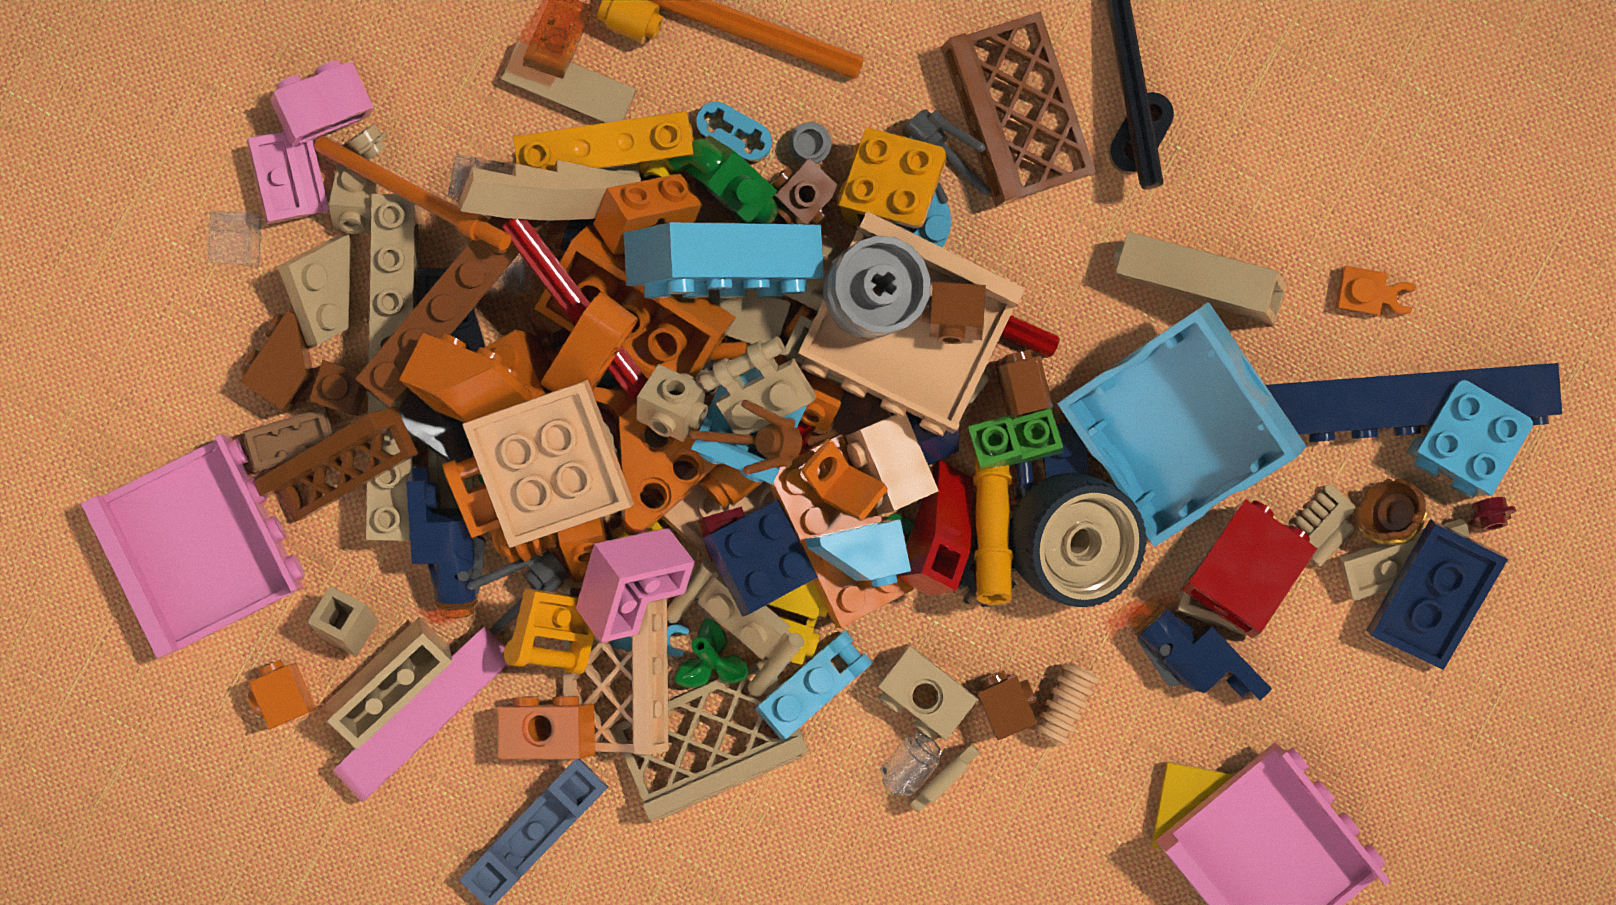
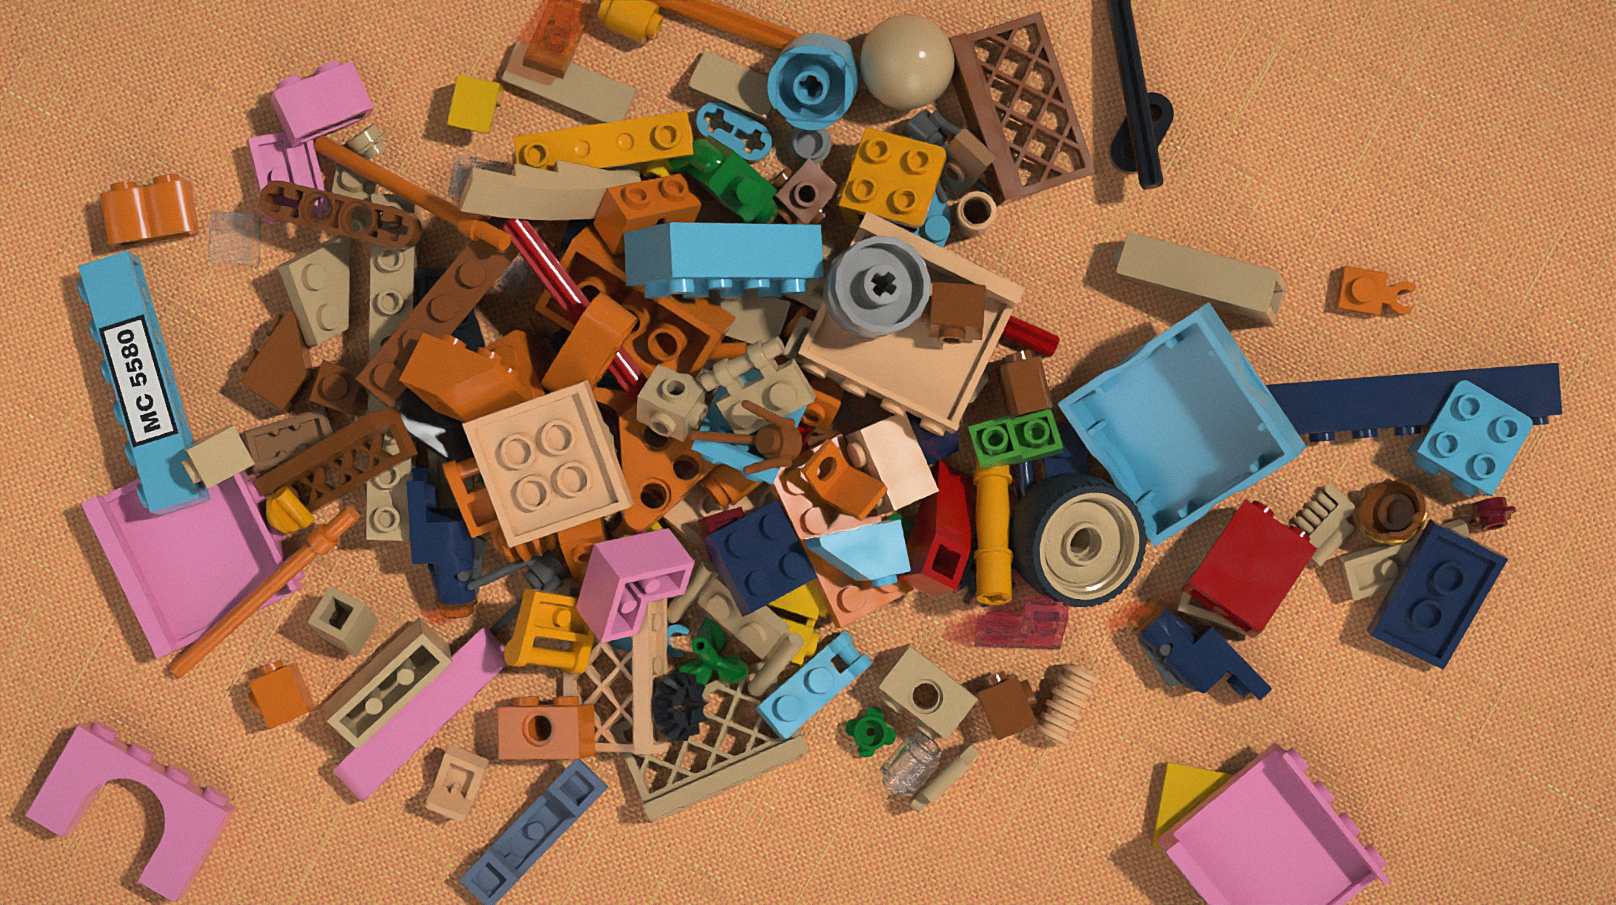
none -> bright pink arch [25,721,236,903]
none -> medium azure brick [77,251,211,515]
none -> orange brick [100,174,200,248]
none -> orange bar [170,505,360,678]
none -> tan brick [181,424,255,489]
none -> dark orange beam [259,180,422,250]
none -> light orange plate [266,486,315,534]
none -> light nougat bracket [424,745,490,822]
none -> yellow panel [447,74,505,134]
none -> black gear [653,671,709,741]
none -> tan slope [687,51,773,123]
none -> medium azure brick [767,33,860,130]
none -> green plate [845,706,896,757]
none -> tan piece [860,14,955,110]
none -> medium nougat plate [939,128,996,199]
none -> light nougat piece [953,191,997,237]
none -> clear pink plate [974,596,1069,650]

